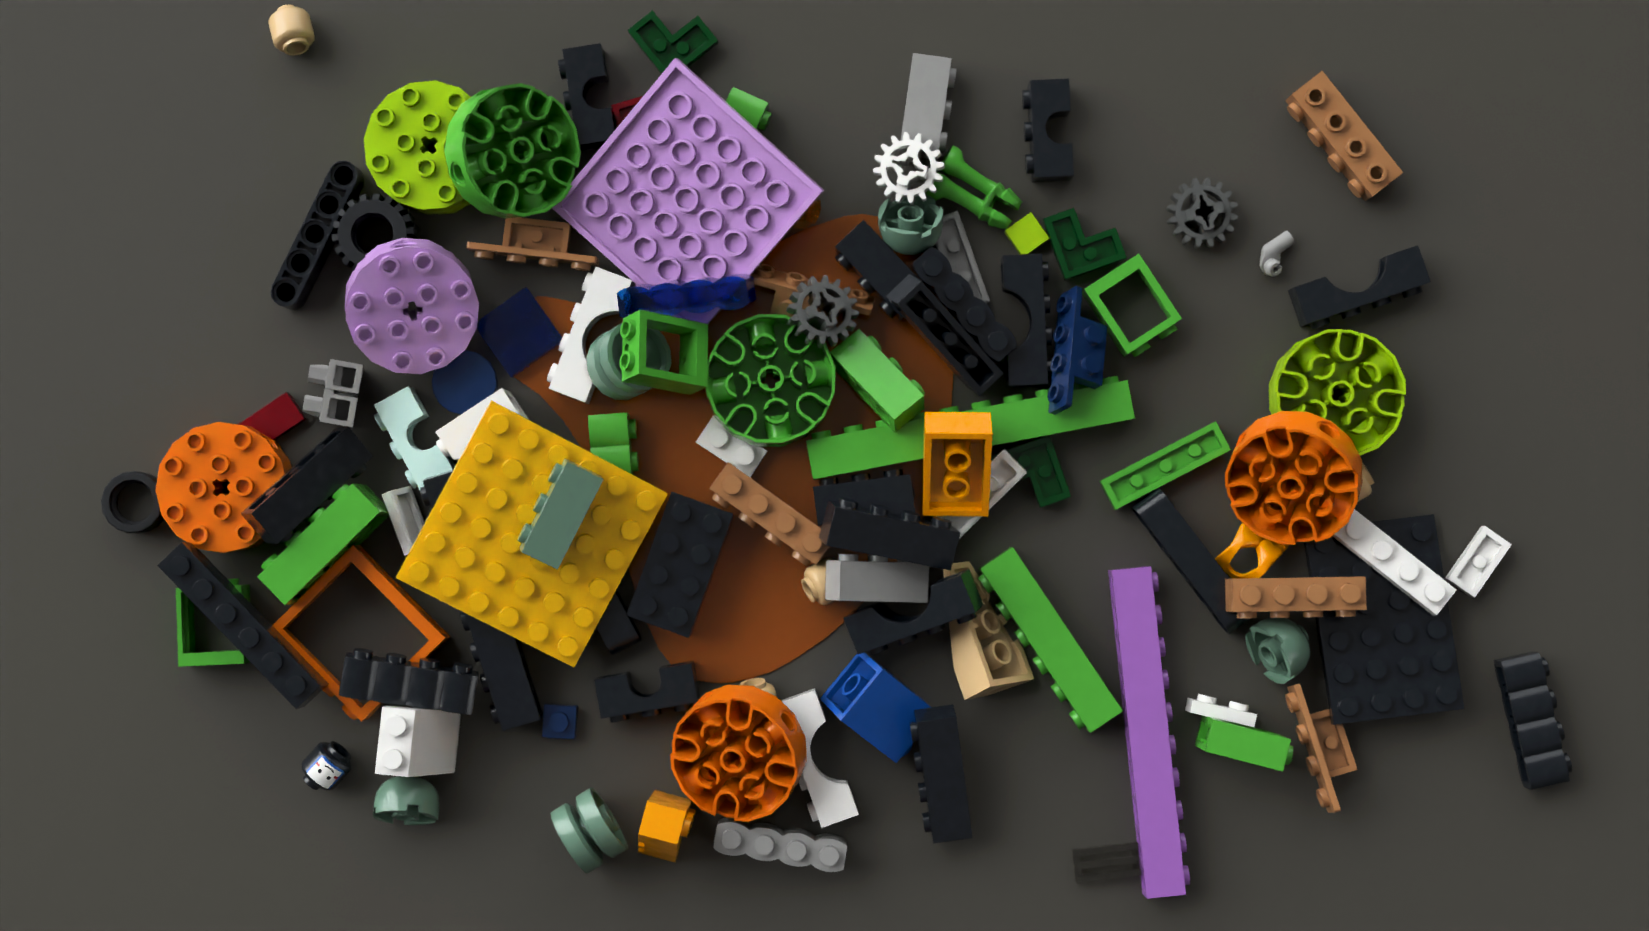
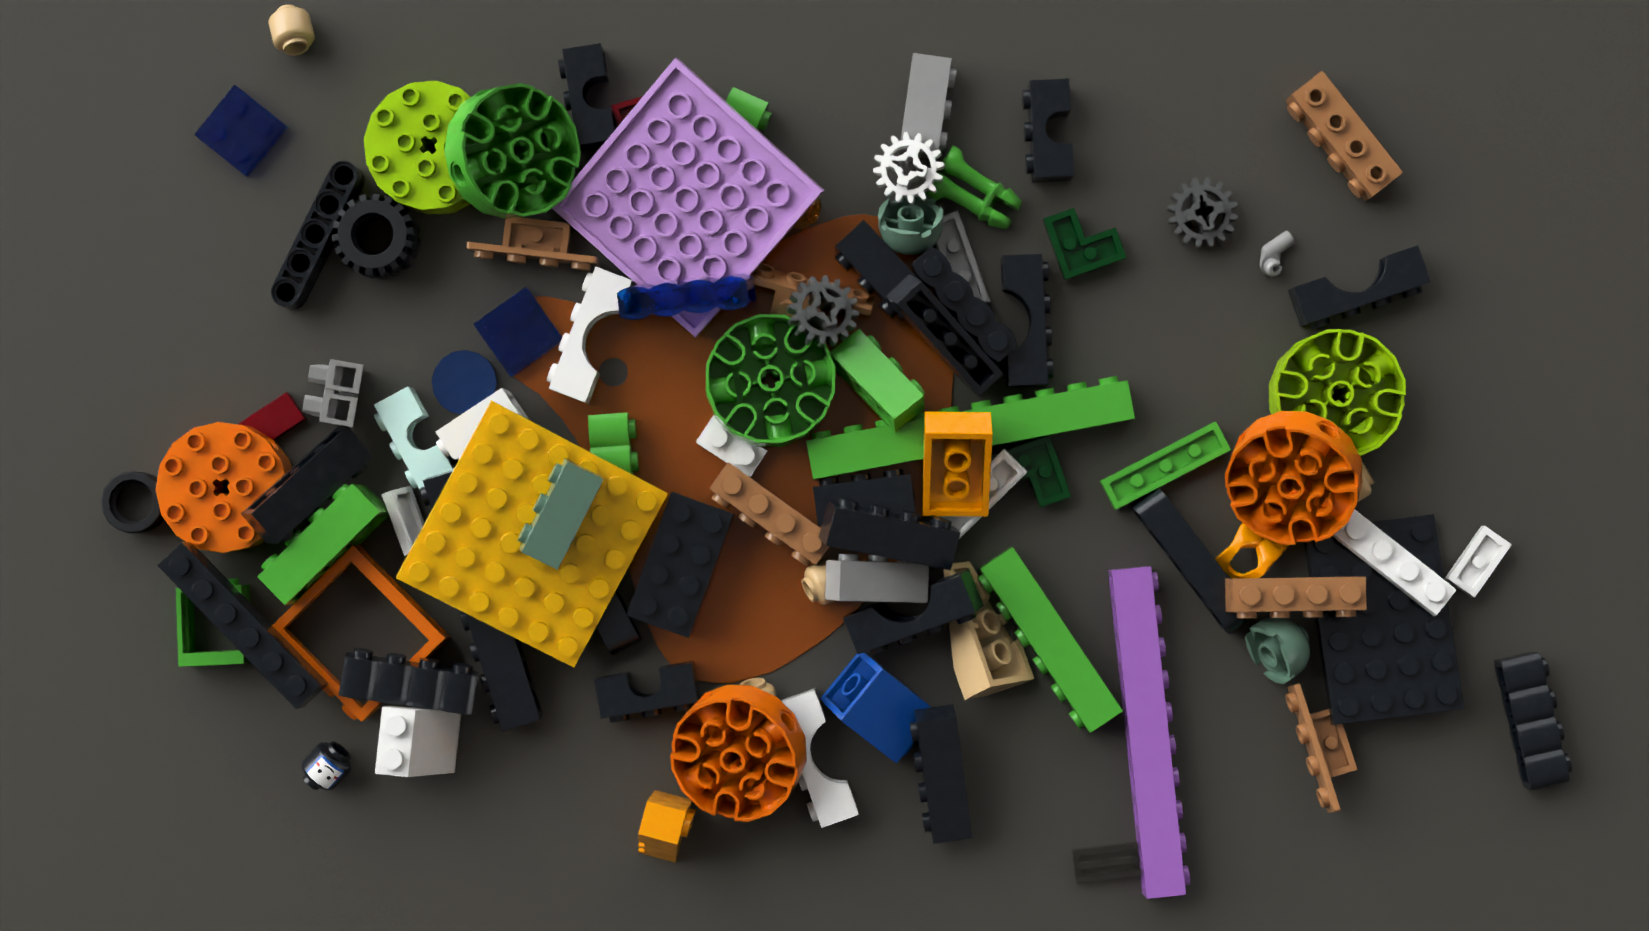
lavender brick [345,238,479,374] -> none
sand green cylinder [373,776,439,825] -> none
dark blue plate [542,704,578,739] -> none
sand green wheel [550,787,628,874] -> none
sand green wheel [586,323,672,400] -> none
bright green window [620,310,708,395] -> none
dark green plate [627,10,719,74] -> none
light grey brick [713,818,847,872] -> none
lime tile [1004,212,1050,255] -> none
dark blue bracket [1048,286,1107,415] -> none
bright green window [1082,254,1182,358] -> none
white plate [1185,694,1257,727] -> none
bright green window [1194,716,1293,772] -> none
none -> clear blue plate [194,85,288,177]

